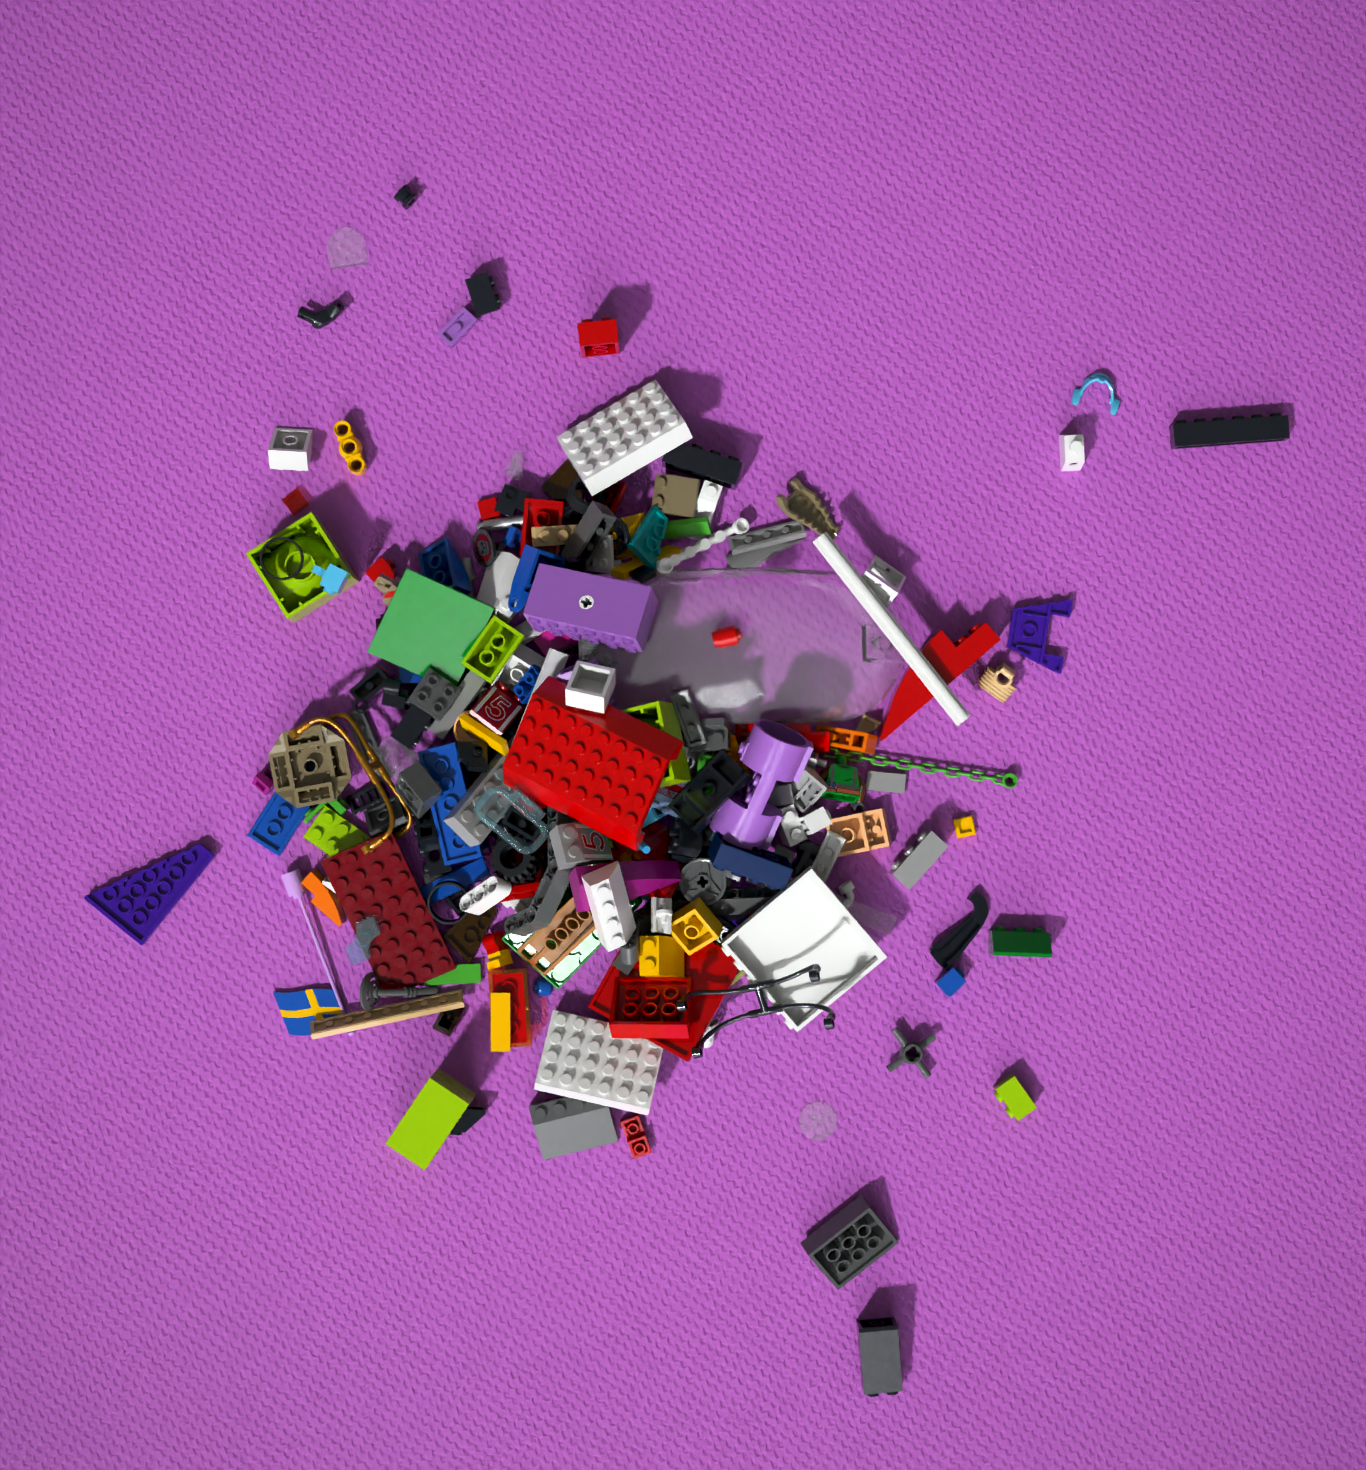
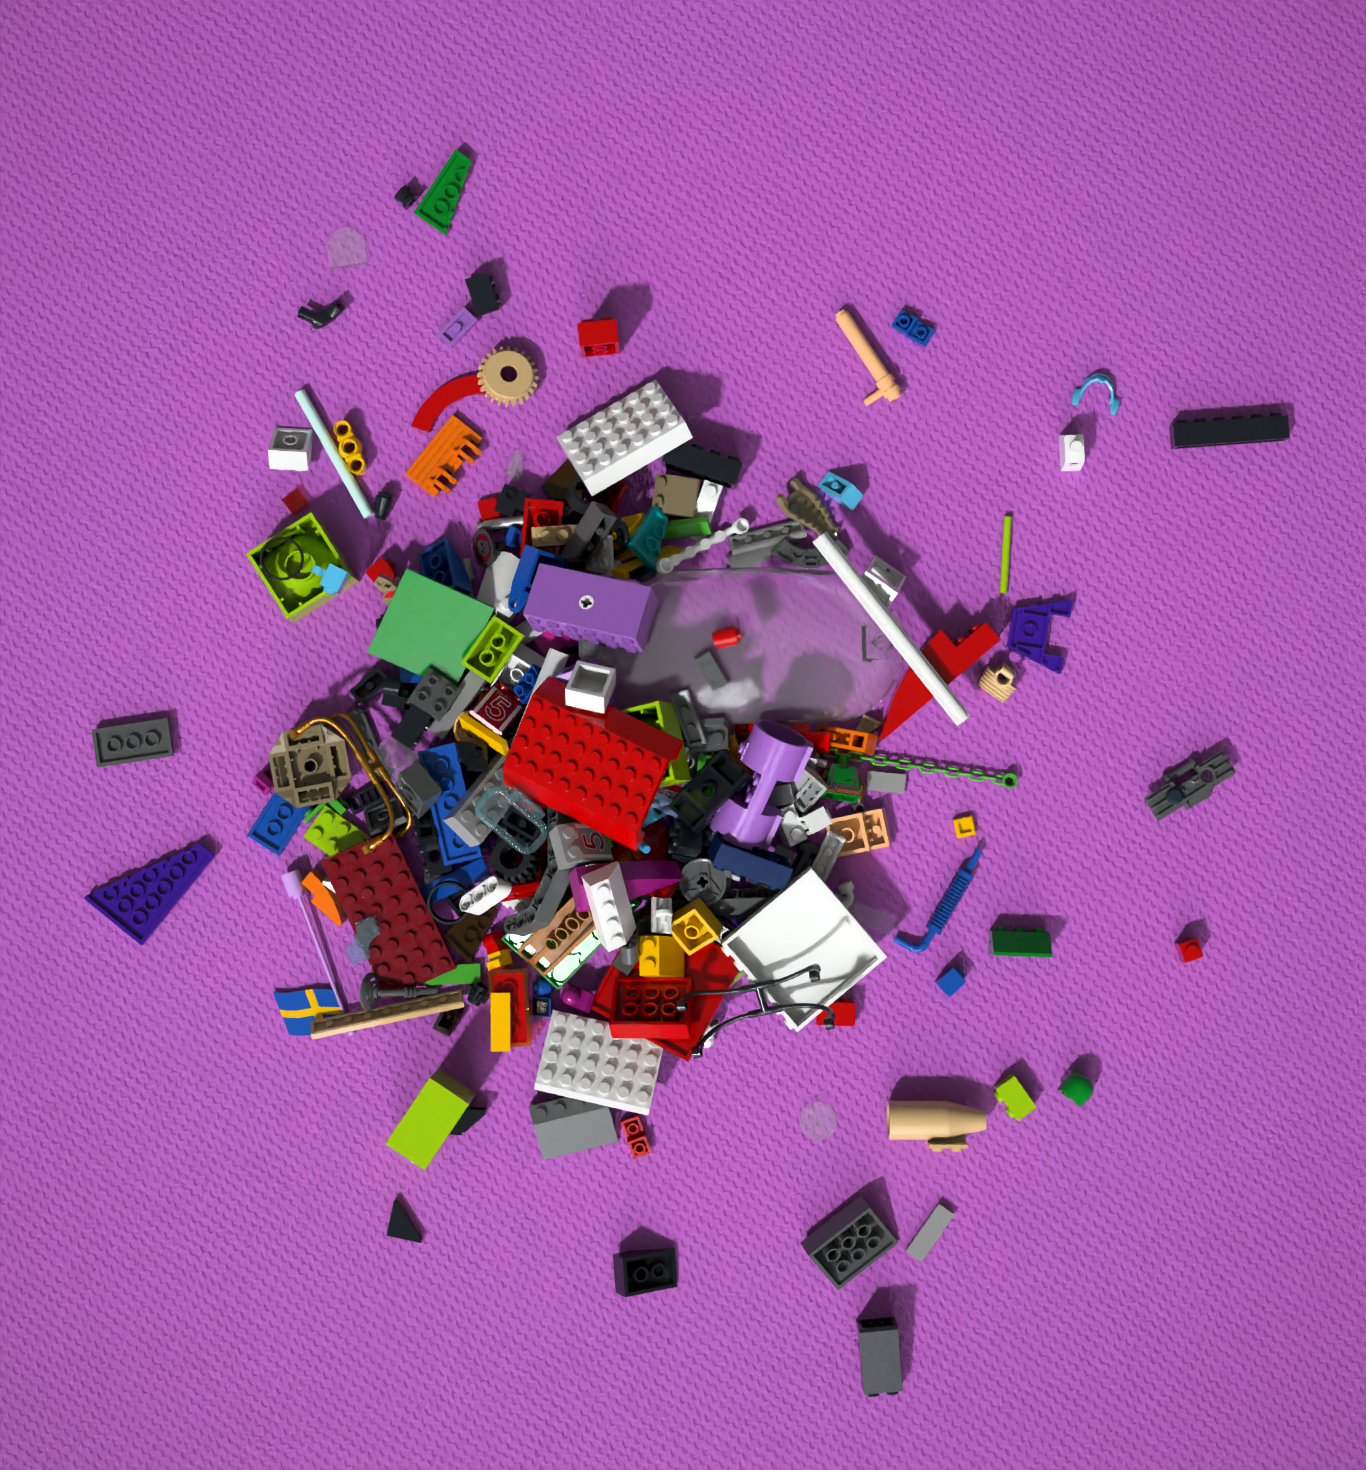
dark grey bar [886,1027,937,1078] -> none
light grey brick [889,830,949,890] -> none
black animal [928,891,988,970] -> none
none -> dark grey plate [92,718,175,768]
none -> light aqua piece [294,389,374,519]
none -> black cone [374,491,394,520]
none -> black tile [386,1200,422,1243]
none -> orange hinge [405,415,483,498]
none -> red tile [411,375,508,433]
none -> green wing [414,149,472,236]
none -> black gear [465,982,490,1006]
none -> tan gear [477,346,538,407]
none -> slope [532,996,552,1017]
none -> magenta tile [559,982,595,1013]
none -> black slope [613,1248,677,1297]
none -> dark grey tile [693,648,730,692]
none -> dark grey tile [771,537,851,568]
none -> red brick [815,998,856,1026]
none -> medium azure slope [817,471,864,511]
none -> light nougat cylinder [835,309,902,406]
none -> tan piece [886,1101,986,1152]
none -> blue slope [891,310,935,348]
none -> blue piece [894,845,981,953]
none -> light grey tile [905,1203,955,1262]
none -> lime bar [1000,516,1012,593]
none -> green helmet [1057,1068,1094,1107]
none -> dark grey piece [1143,750,1236,821]
none -> red brick [1174,937,1204,963]

